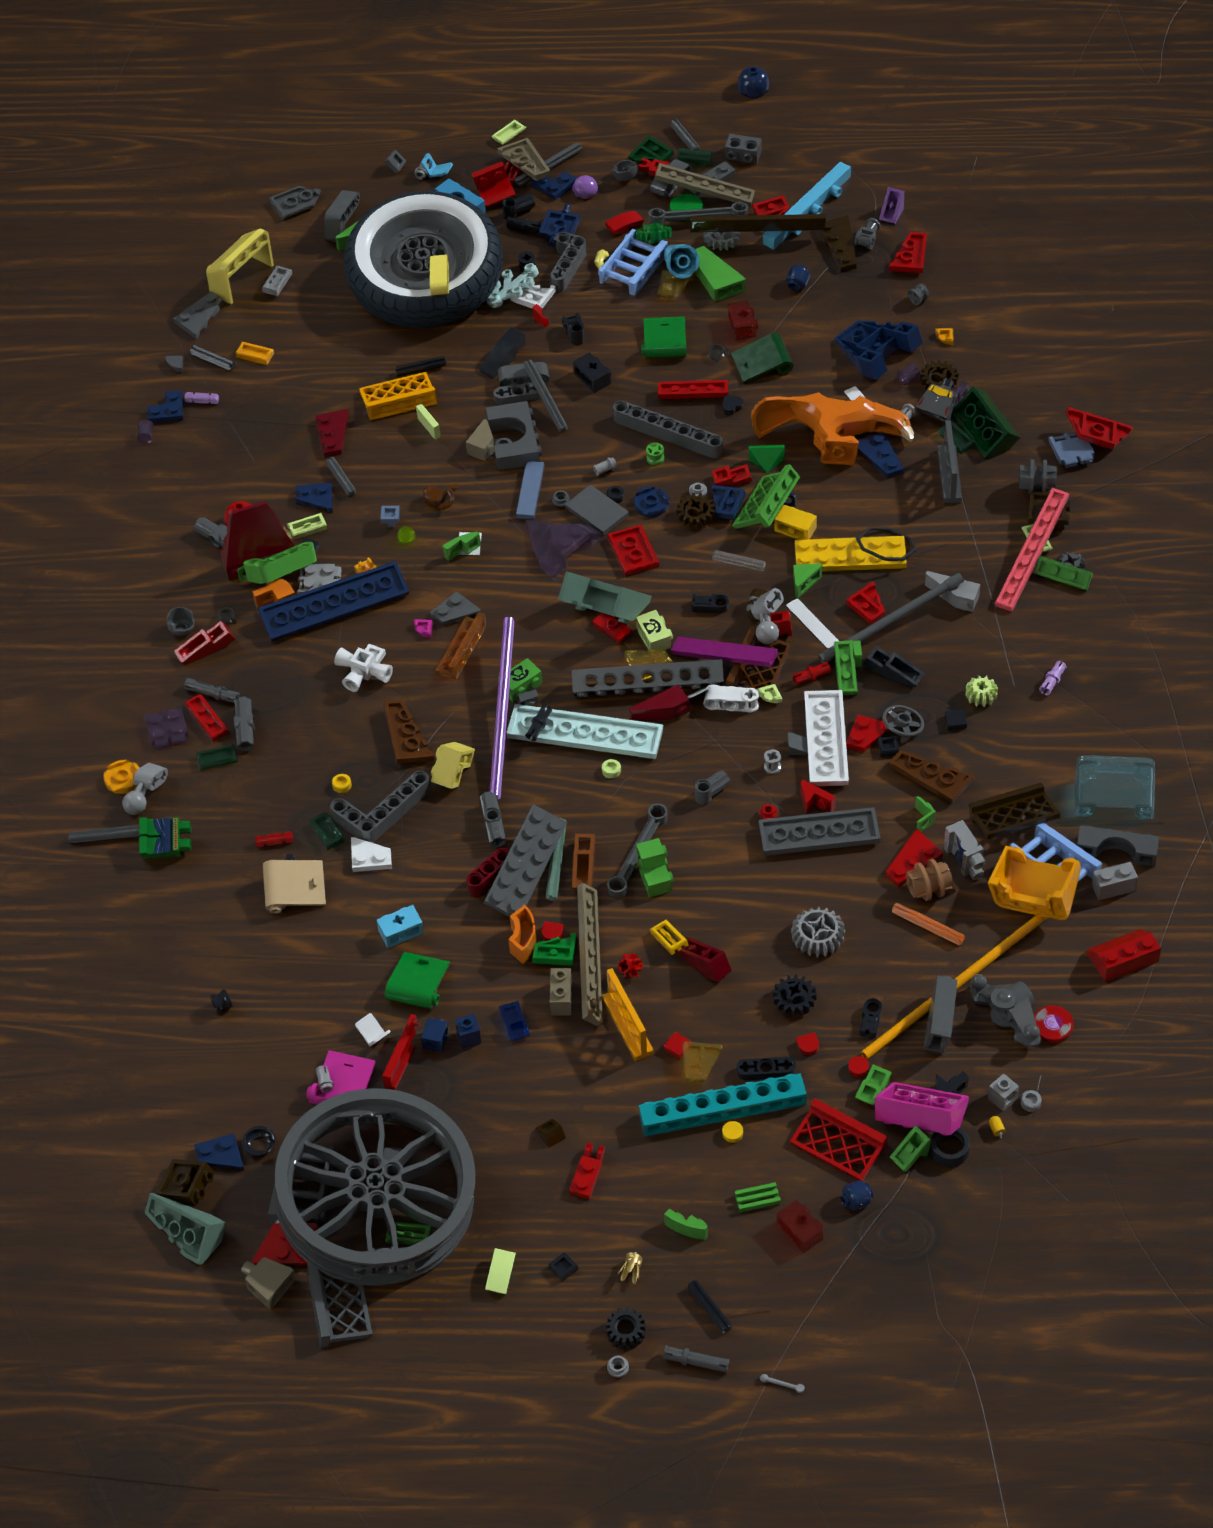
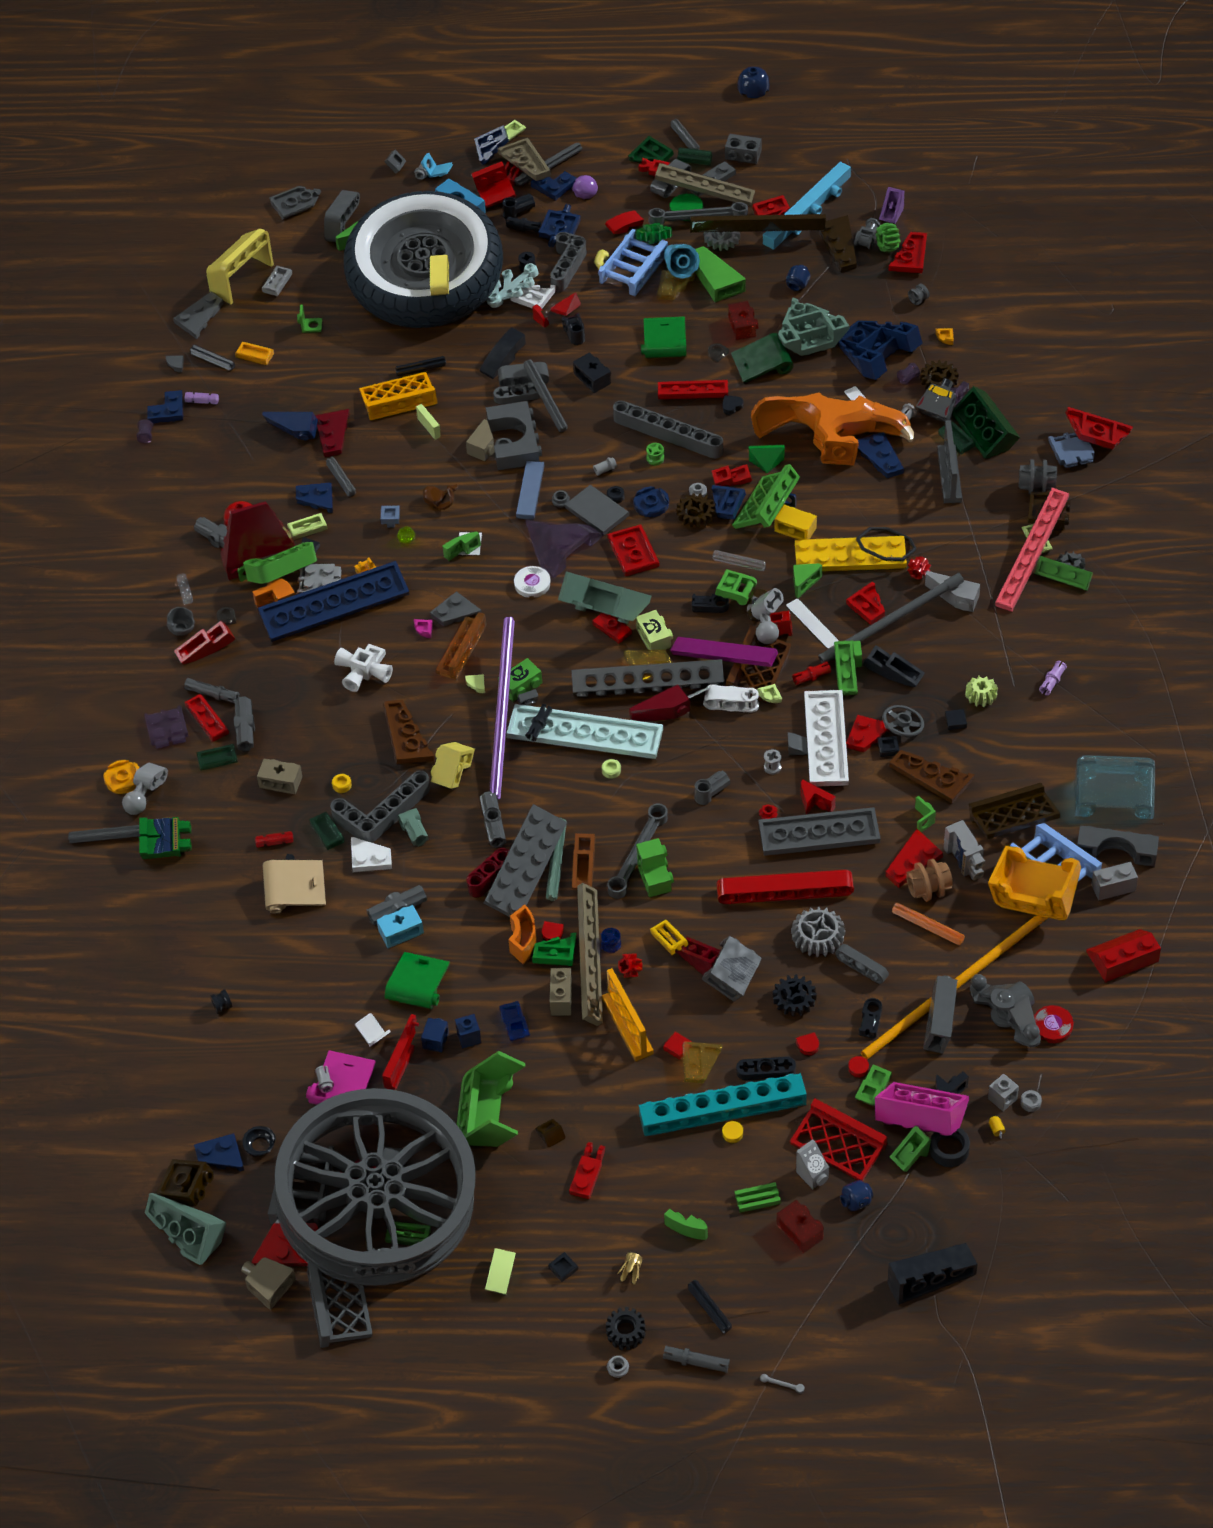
dark grey hair [612,160,637,182] -> none
none -> clear axle [177,573,193,605]
none -> dark tan brick [257,759,302,794]
none -> dark blue slope [262,412,318,440]
none -> bright green bracket [297,305,322,333]
none -> dark grey piece [366,885,427,925]
none -> sand green piece [397,808,429,847]
none -> bright green windscreen [457,1051,525,1147]
none -> yellowish green tile [465,674,485,693]
none -> dark blue wing [474,125,509,165]
none -> white tile [514,566,550,598]
none -> red slope [550,292,581,316]
none -> clear blue wheel [601,928,621,953]
none -> dark grey panel [702,936,762,1001]
none -> bright green plate [715,569,757,605]
none -> red beam [716,870,854,904]
none -> sand green wedge [778,298,850,356]
none -> light grey slope [796,1139,829,1189]
none -> dark grey beam [835,944,889,984]
none -> bright green gear [875,223,901,252]
none -> black wedge [887,1243,978,1305]
none -> red gear [907,557,931,579]

